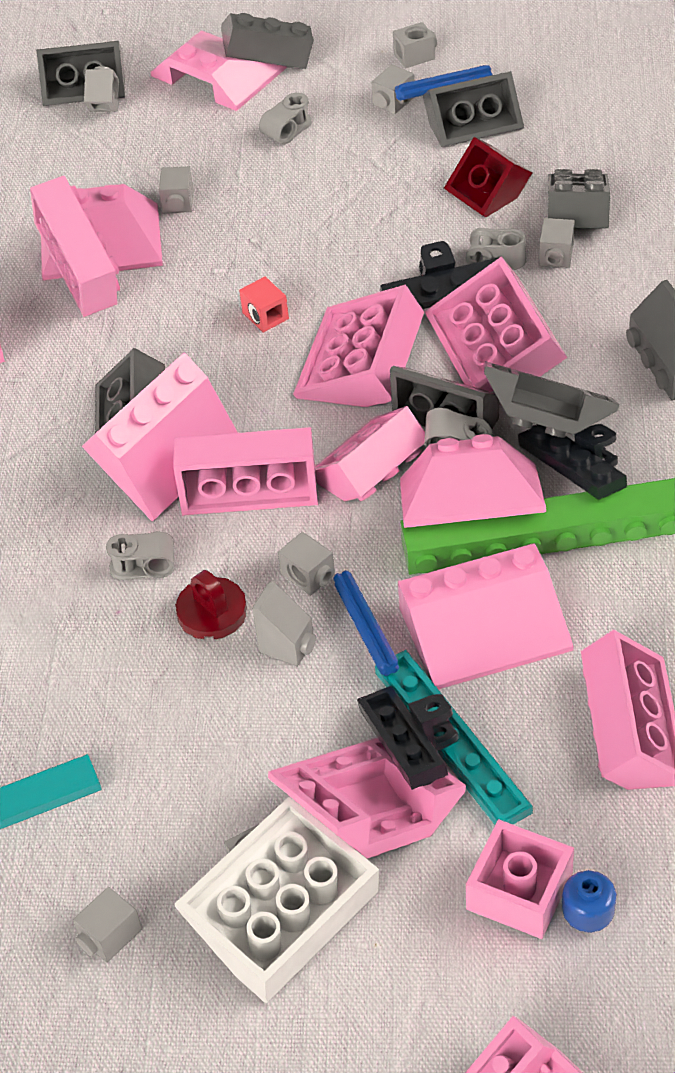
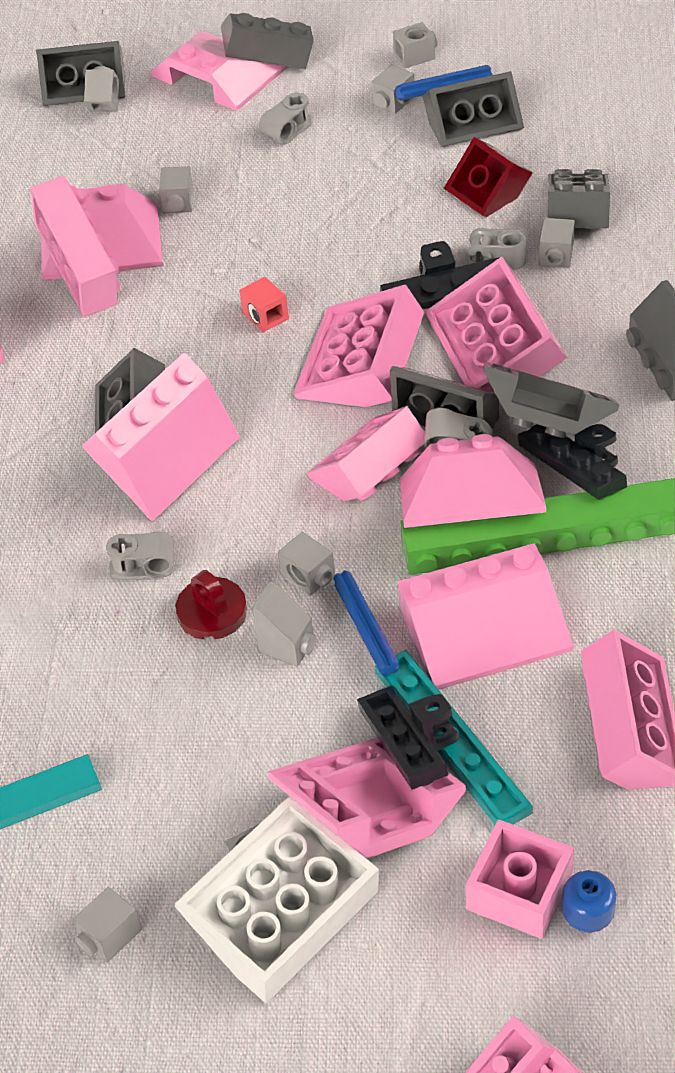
bright pink slope [173,427,318,516] -> none

